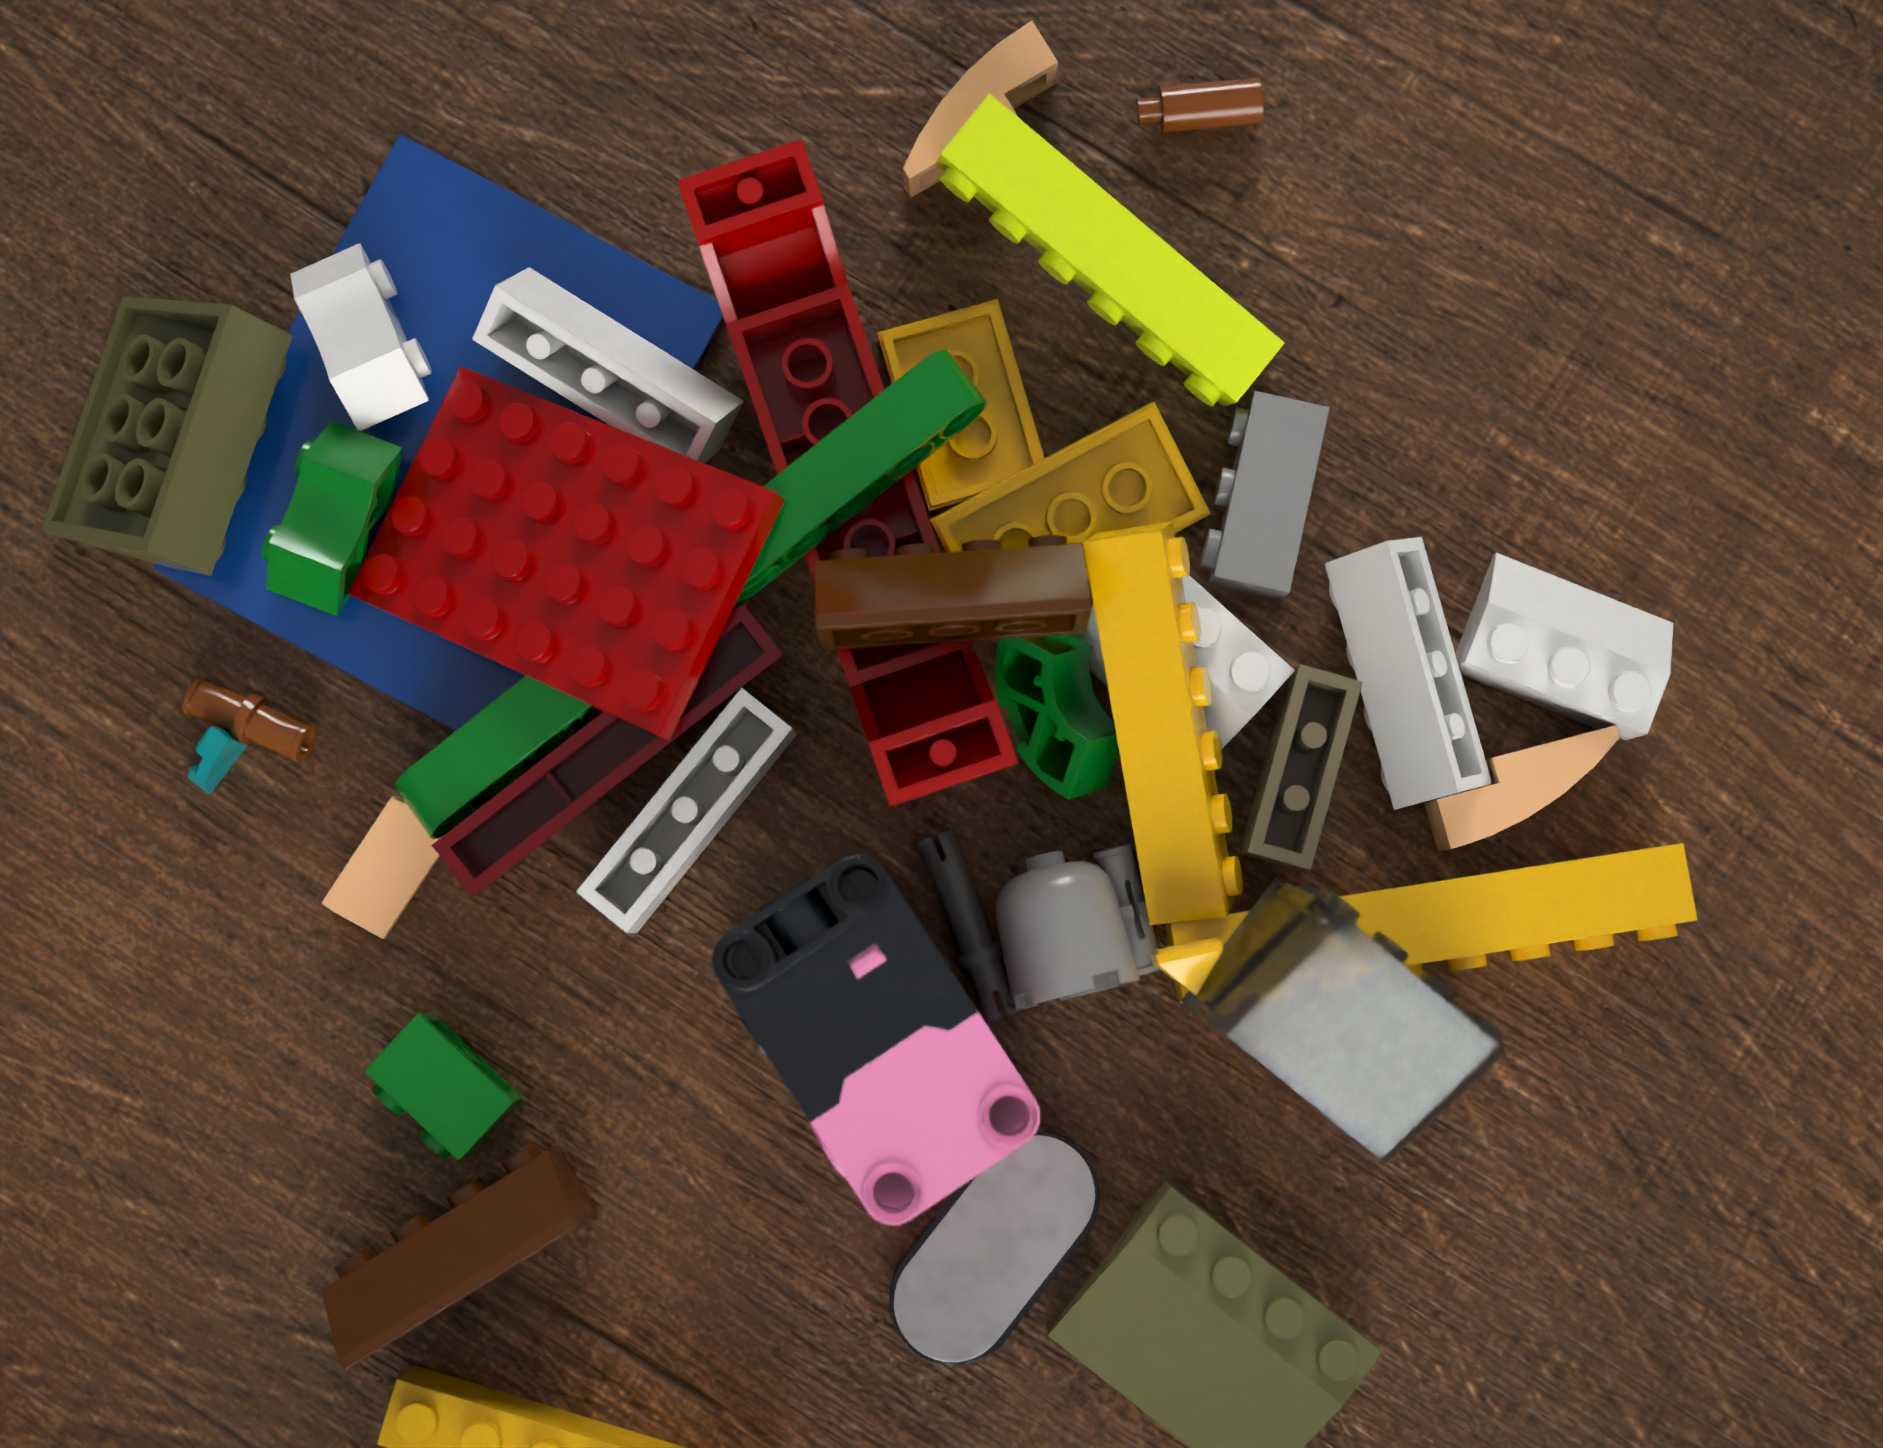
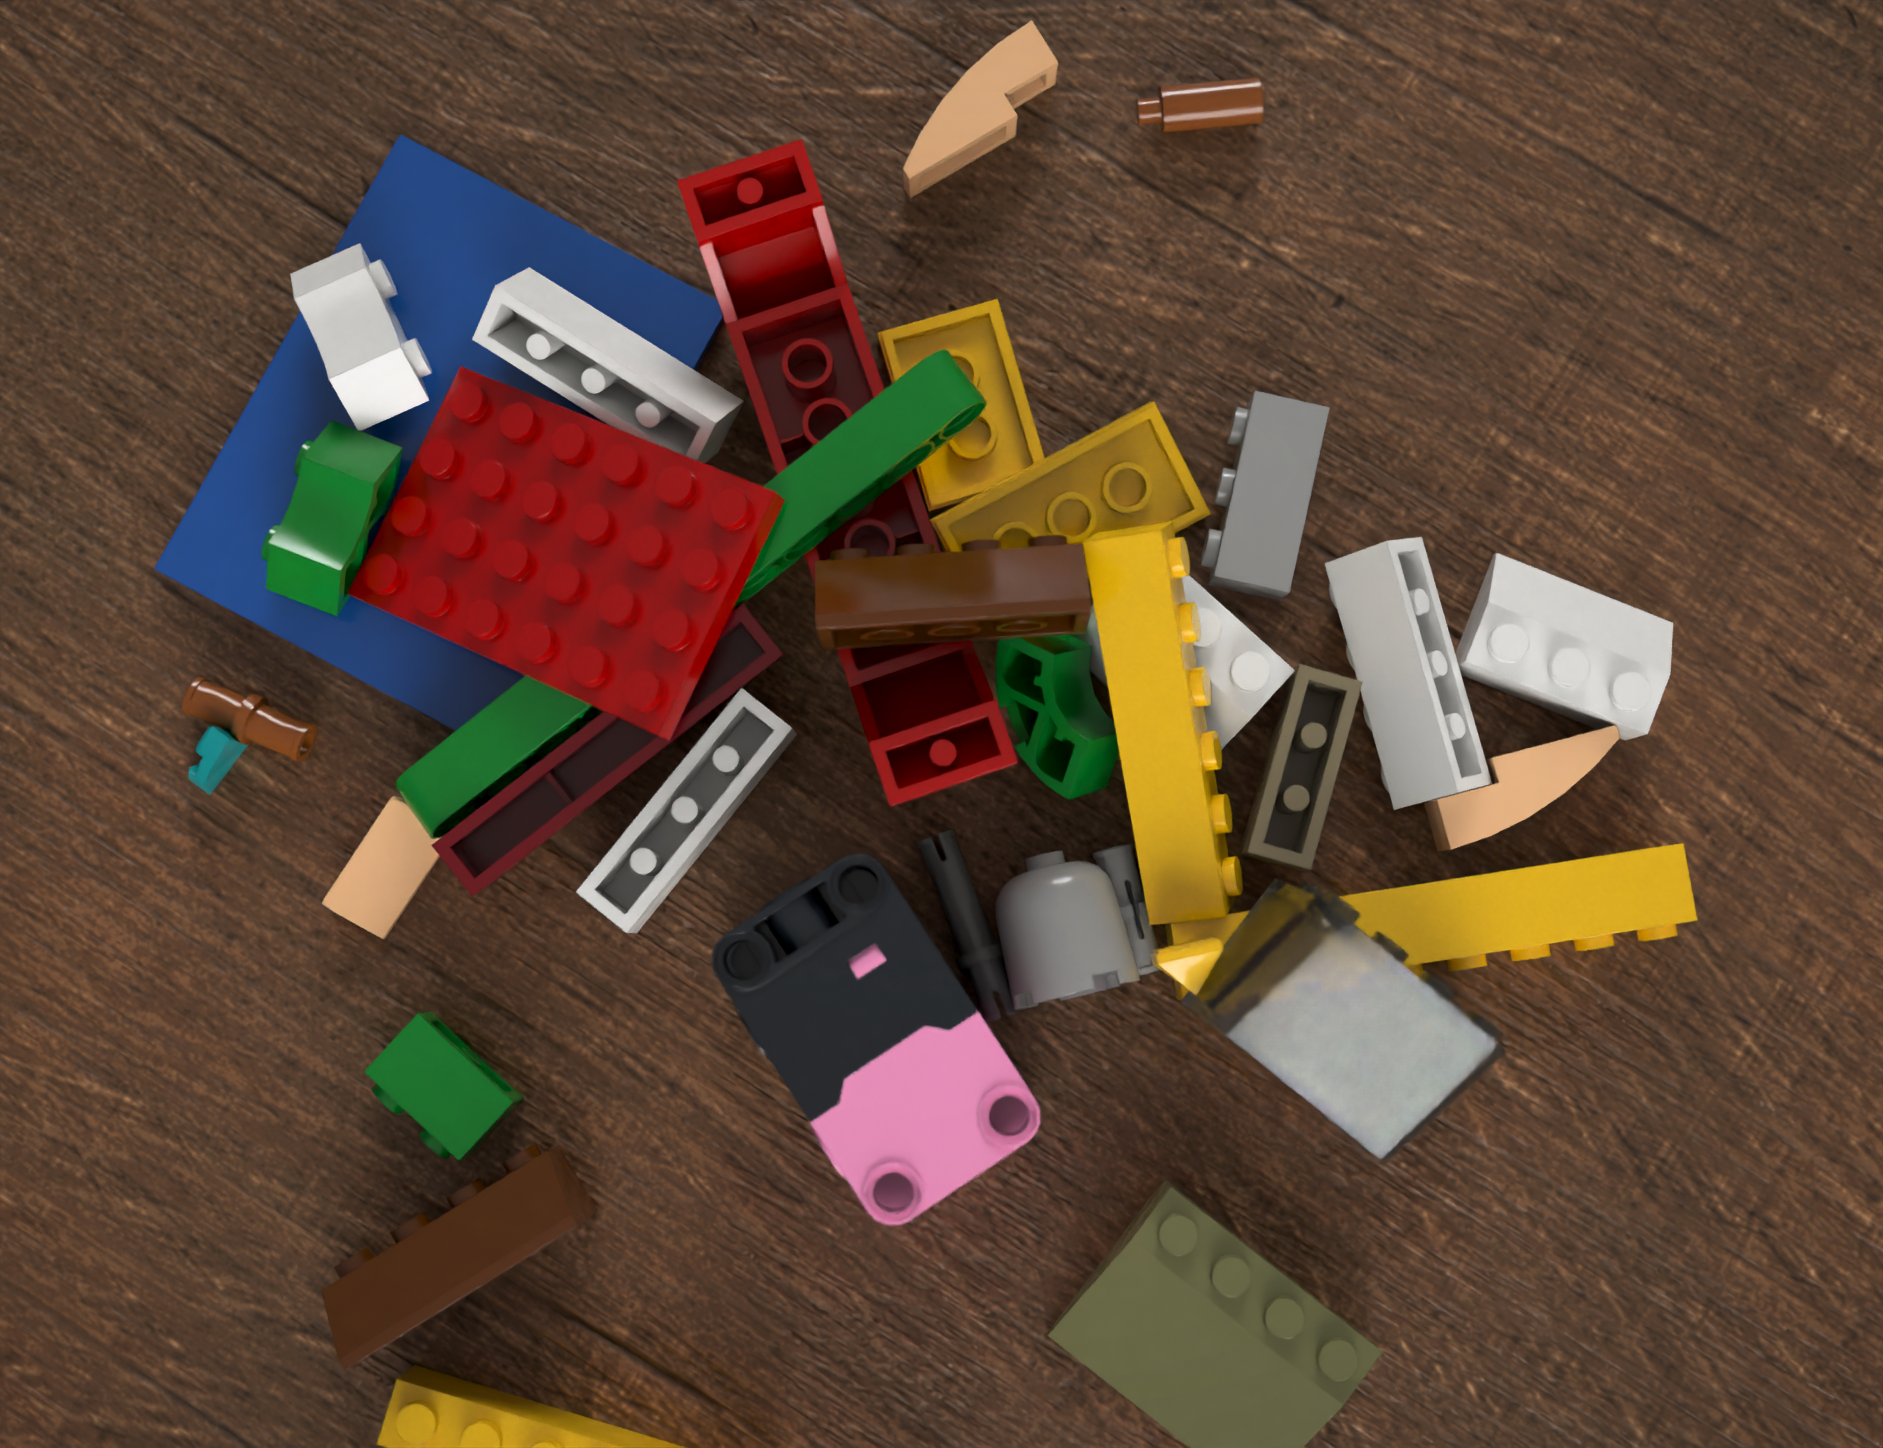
olive slope [41,296,293,576] -> none
flat silver tile [889,1131,1099,1366] -> none
neon yellow brick [935,93,1285,407] -> none

